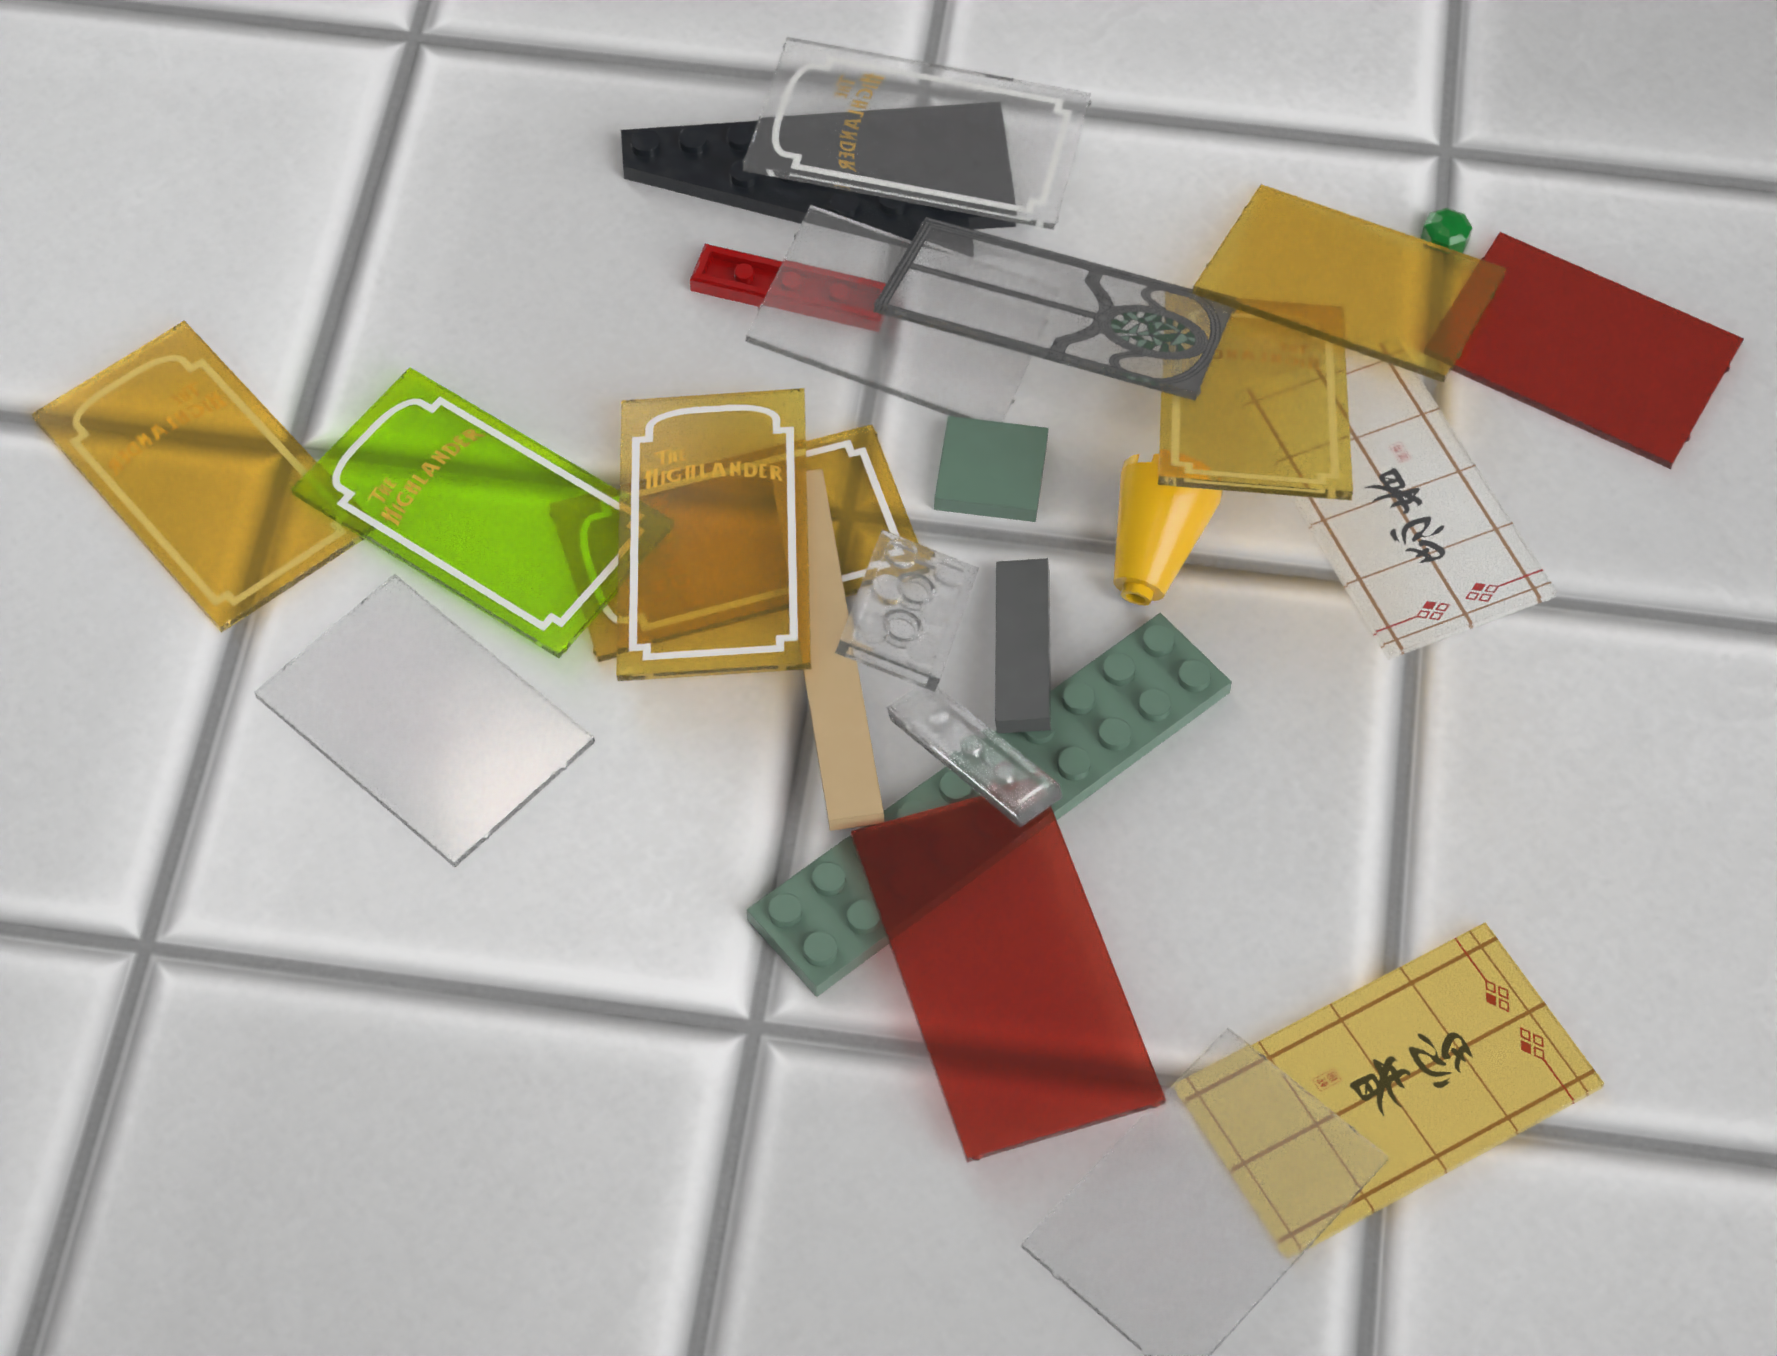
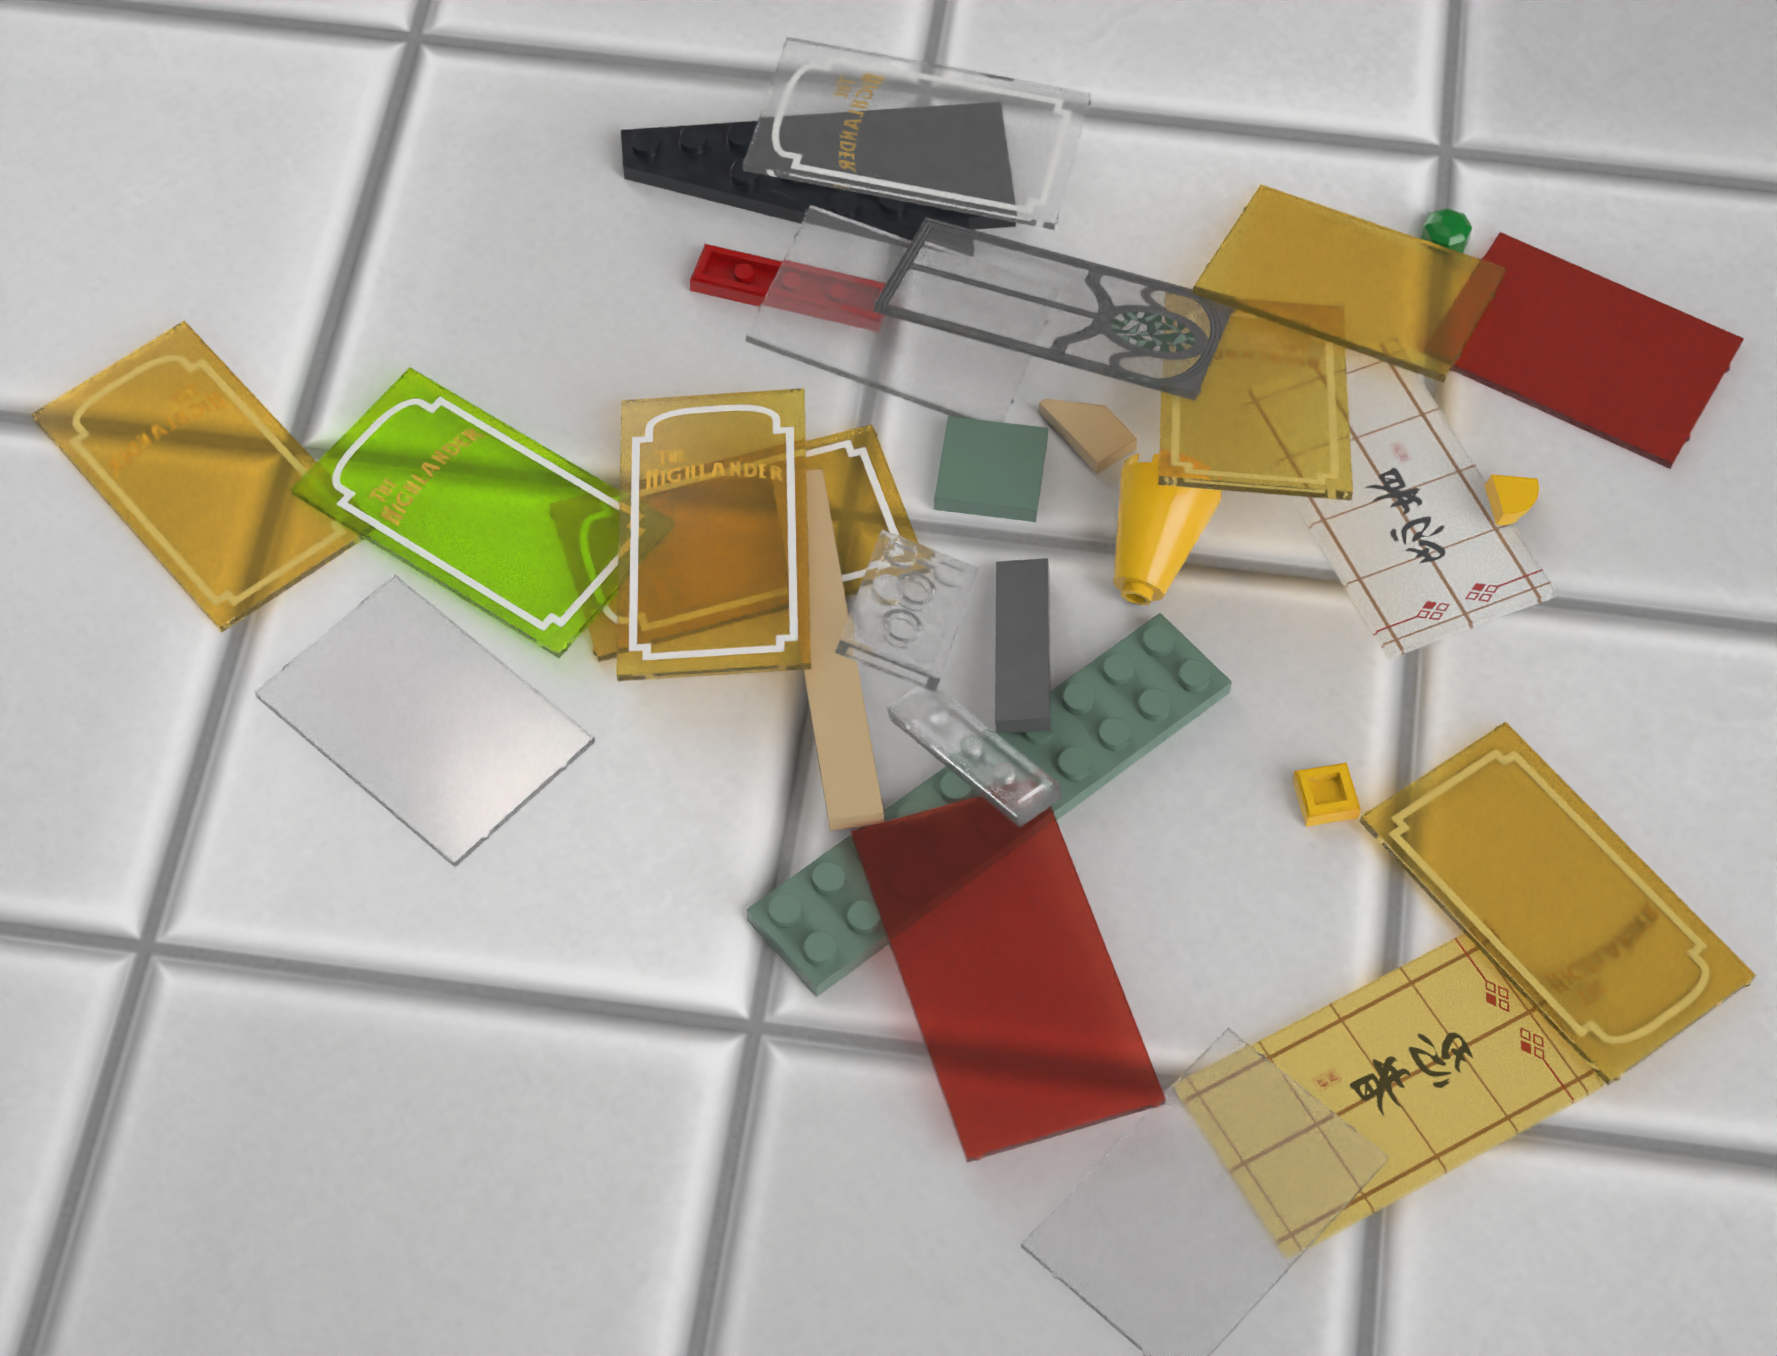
none -> tan tile [1038,398,1137,474]
none -> yellow tile [1292,762,1361,827]
none -> clear yellow piece [1359,722,1756,1086]
none -> yellow tile [1484,474,1539,525]

